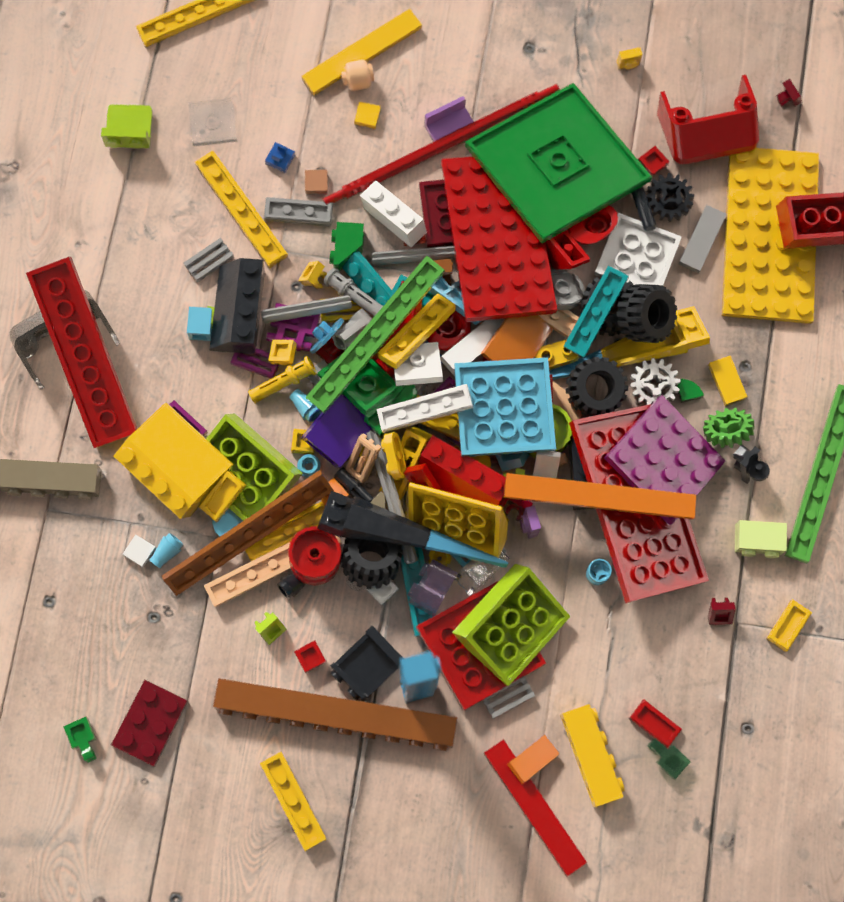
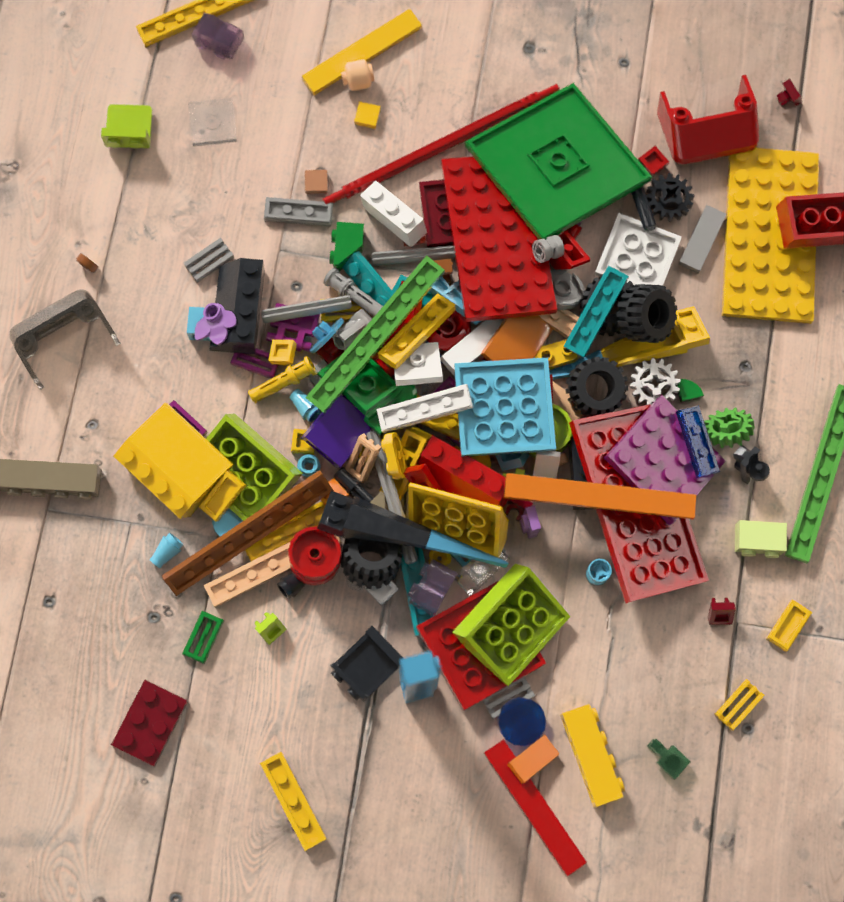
red plate [26,257,137,448] -> none
green plate [63,716,97,763] -> none
white tile [123,534,156,567] -> none
yellow tile [195,151,288,269] -> none
dark orange brick [213,678,457,751] -> none
blue tile [265,142,295,173] -> none
red plate [294,640,326,673] -> none
yellow tile [298,261,327,289] -> none
medium lavender panel [424,96,474,142] -> none
red piece [569,205,618,245] -> none
yellow plate [616,47,643,69] -> none
red tile [629,699,682,748] -> none
yellow tile [708,356,747,406] -> none
none -> dark orange tile [76,253,99,273]
none -> green tile [182,611,224,664]
none -> clear purple brick [192,13,245,59]
none -> medium lavender plate [195,303,237,345]
none -> clear blue tile [497,697,546,746]
none -> light grey wheel [532,235,564,263]
none -> clear blue tile [676,406,720,478]
none -> yellow tile [714,679,765,731]

